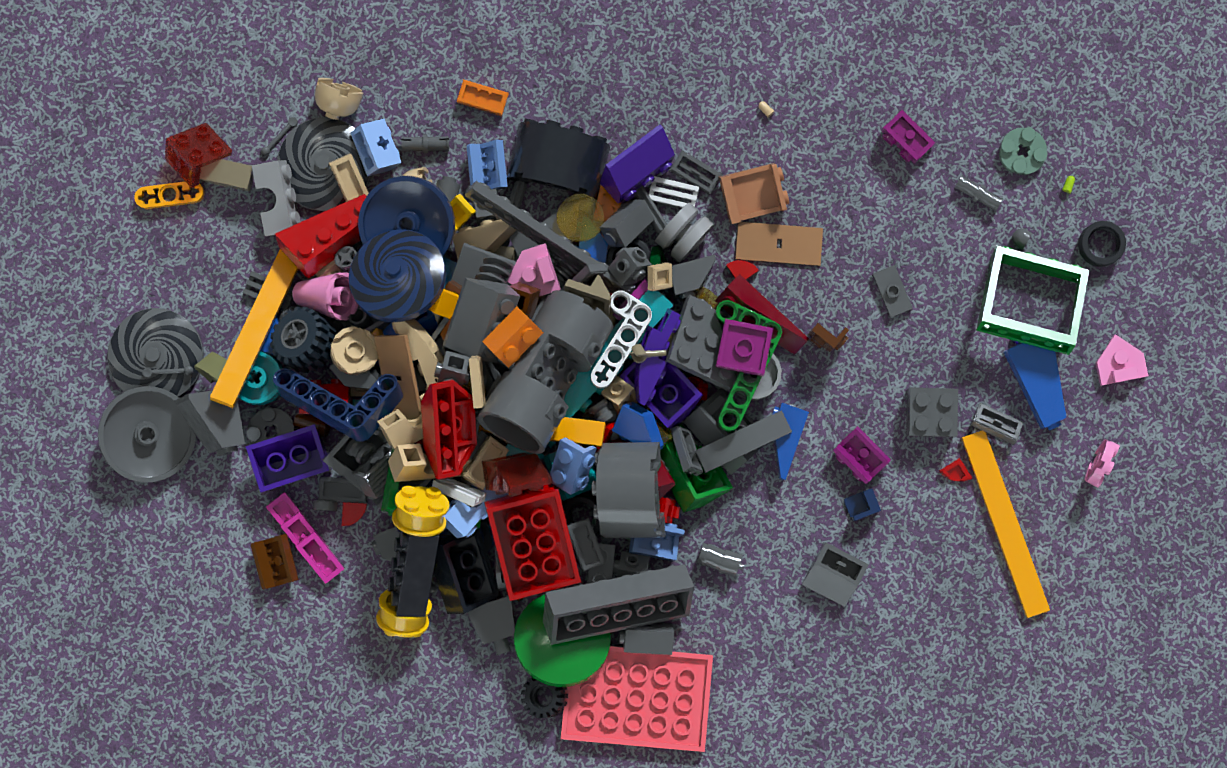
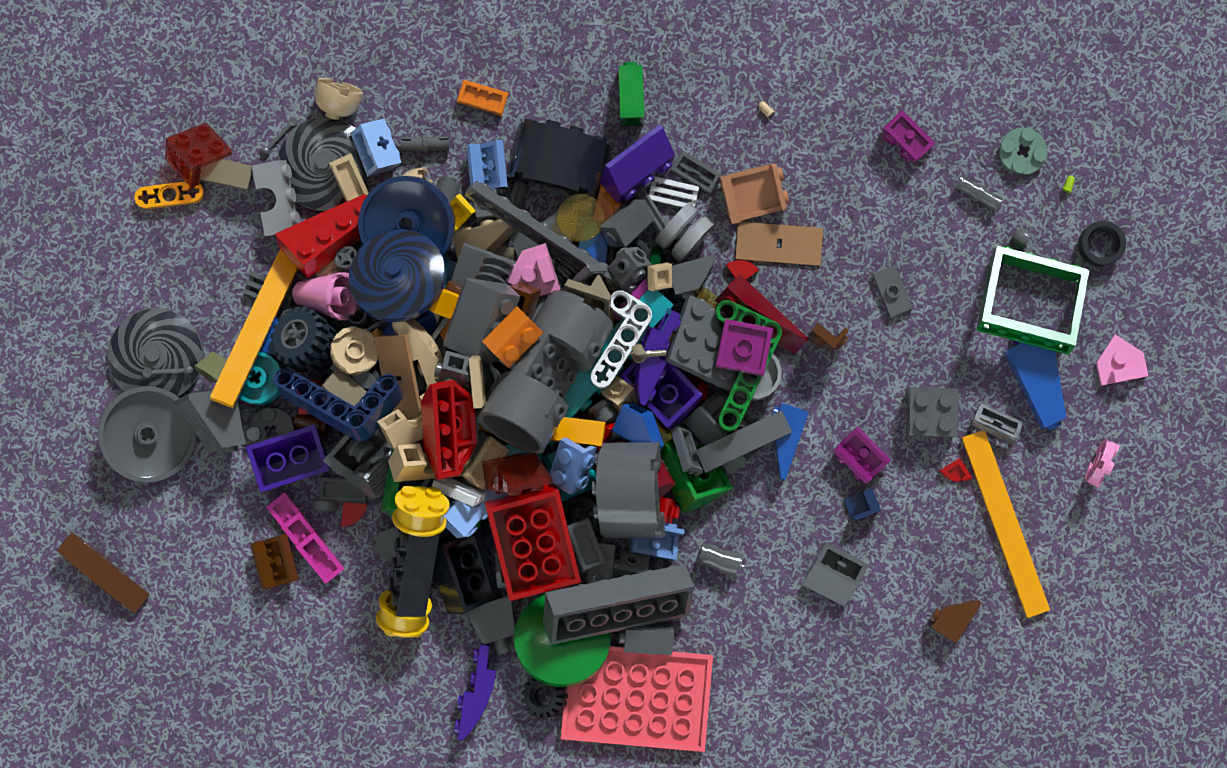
none -> reddish brown slope [56,532,150,613]
none -> dark tan slope [321,368,367,406]
none -> dark purple slope [454,644,497,741]
none -> green slope [618,62,644,126]
none -> reddish brown slope [929,600,982,643]

